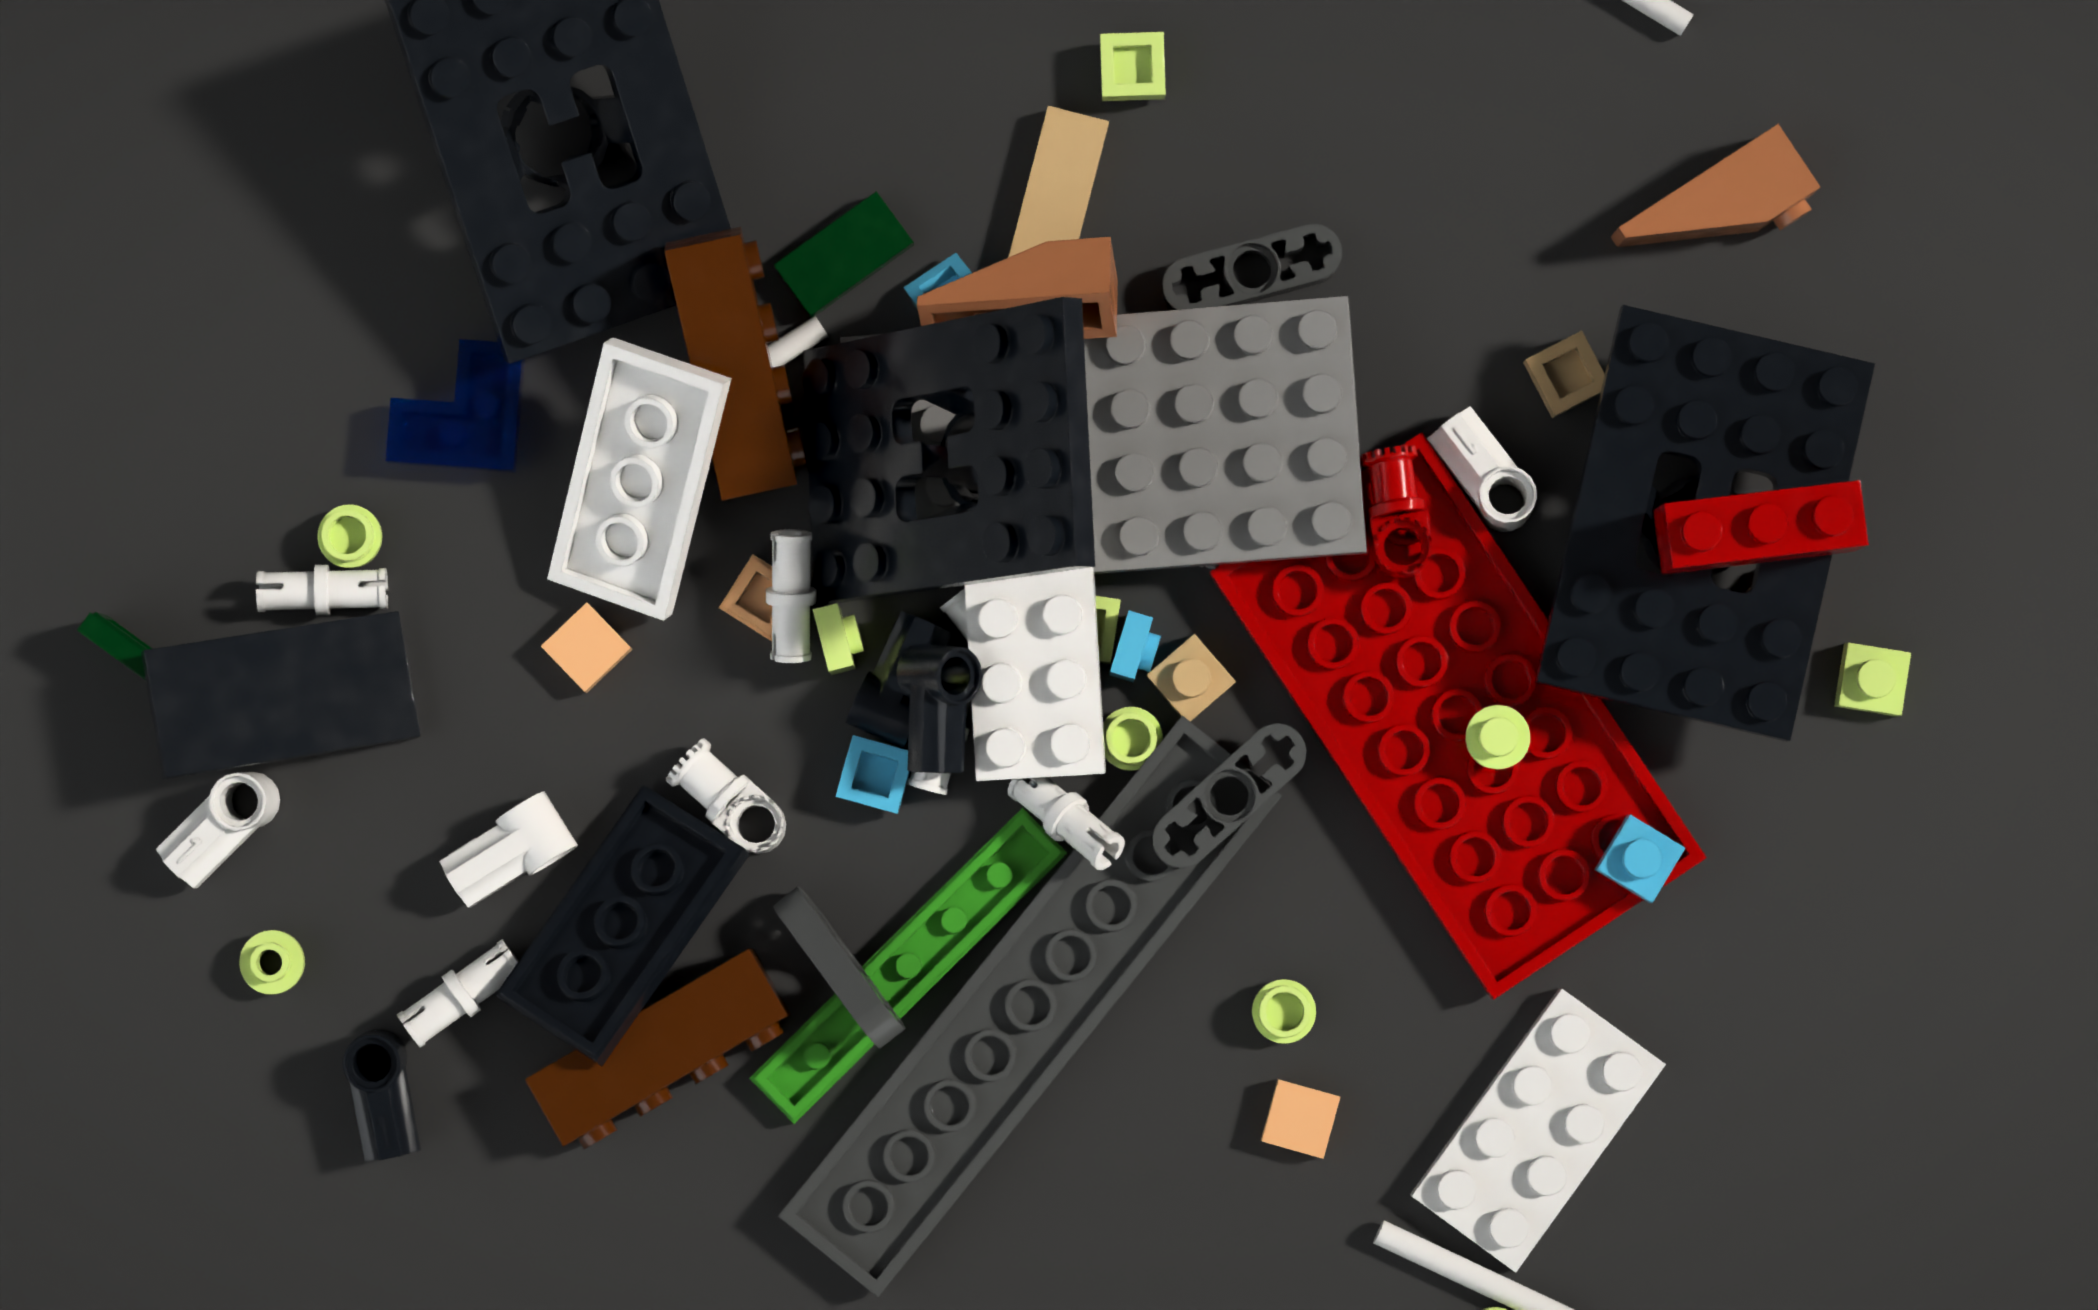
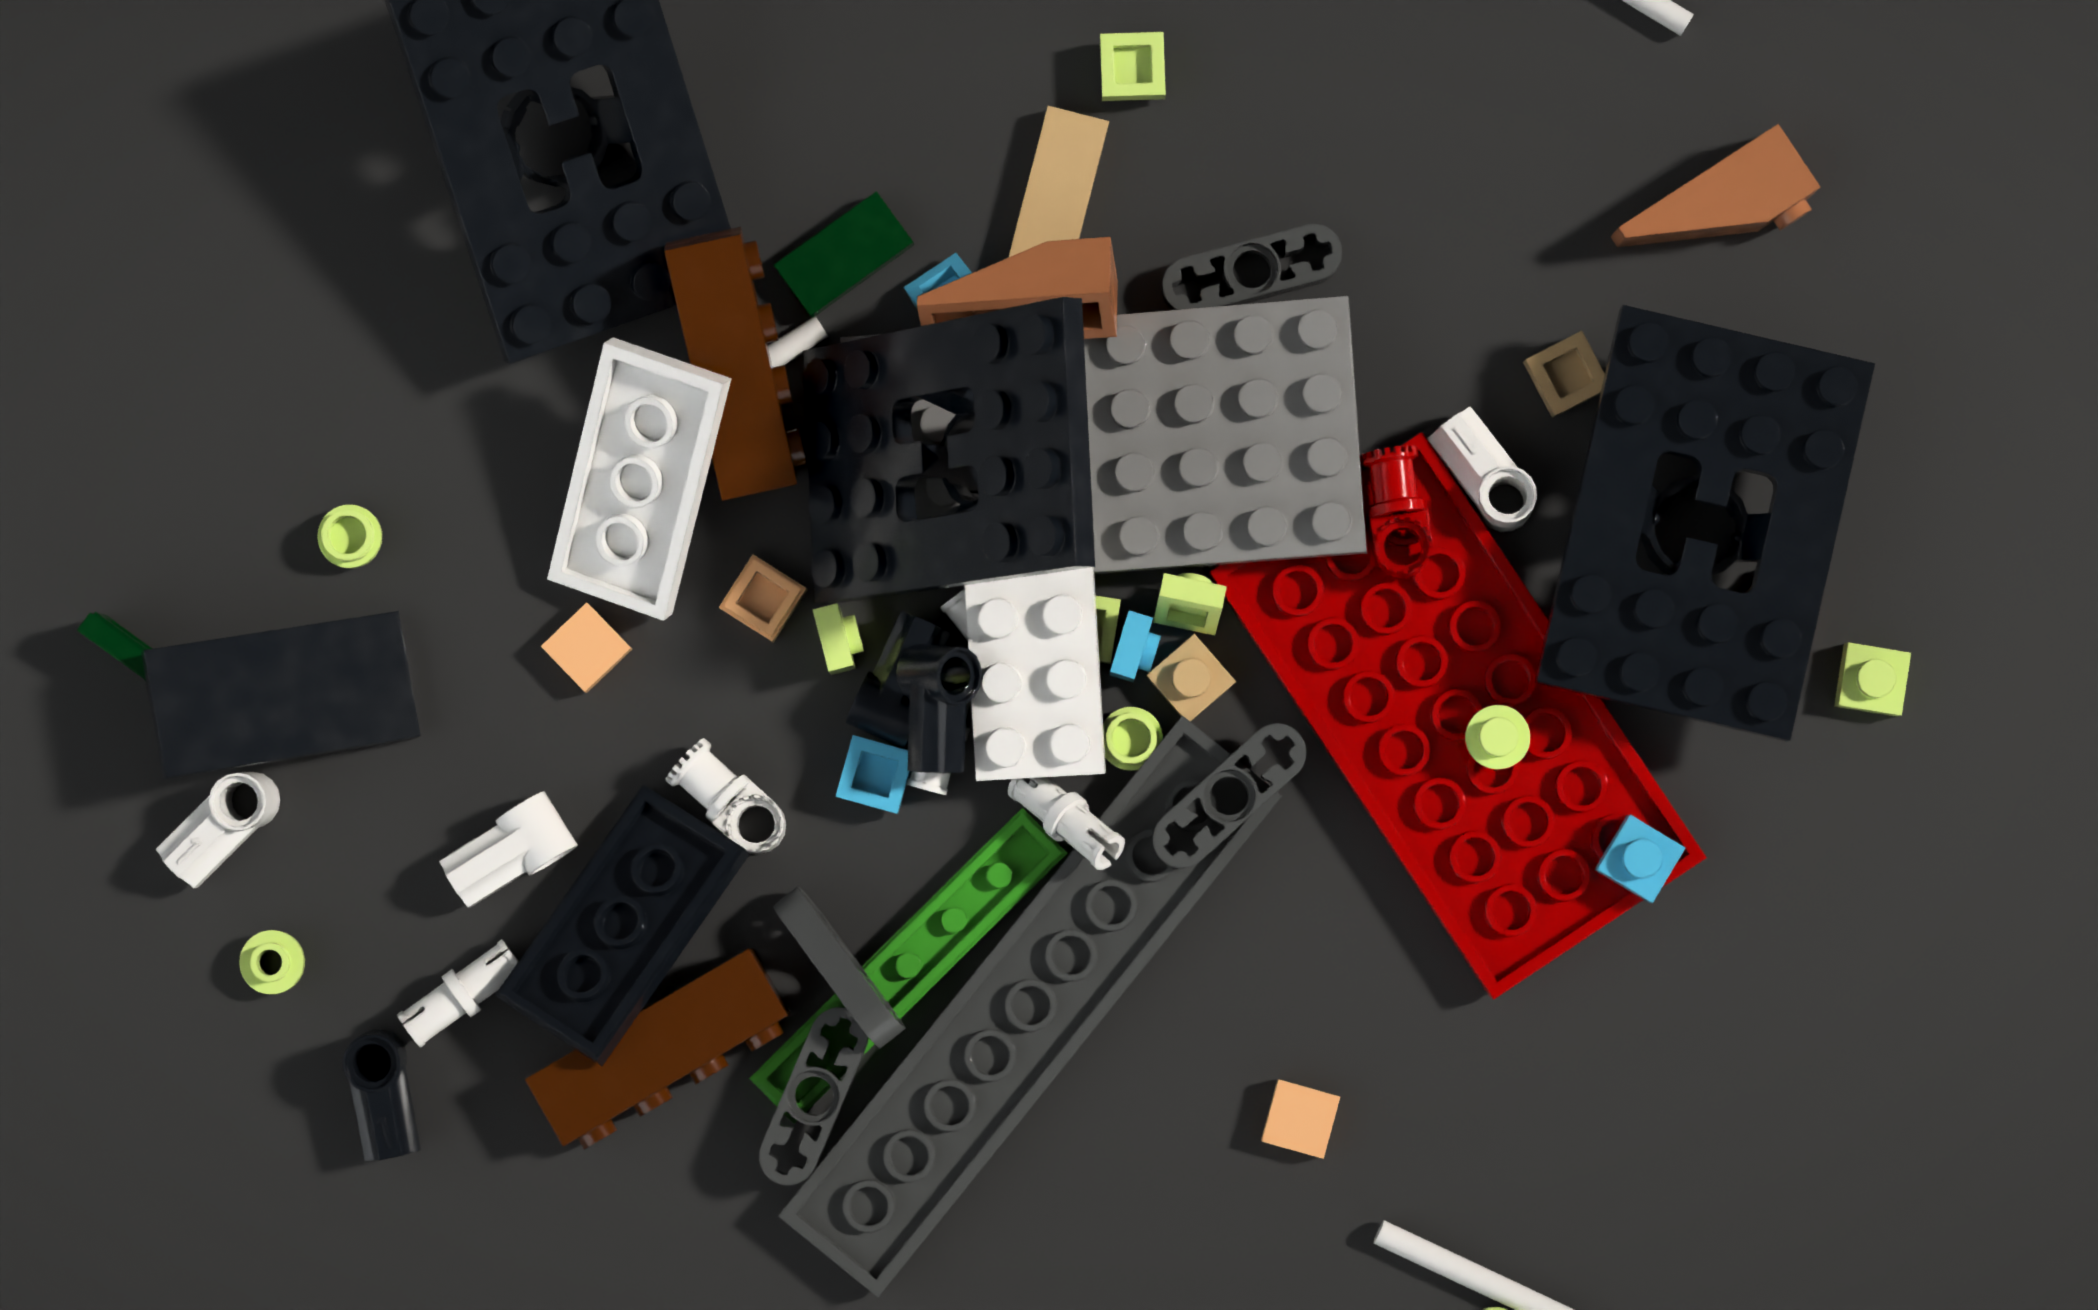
white pin [256,565,388,616] -> none
clear blue plate [385,339,525,473] -> none
white pin [766,529,817,663] -> none
yellowish green plate [1252,979,1316,1044] -> none
white plate [1410,988,1666,1273] -> none
red brick [1653,480,1869,575] -> none
none -> dark grey beam [759,1007,869,1185]
none -> yellowish green plate [1153,573,1227,636]

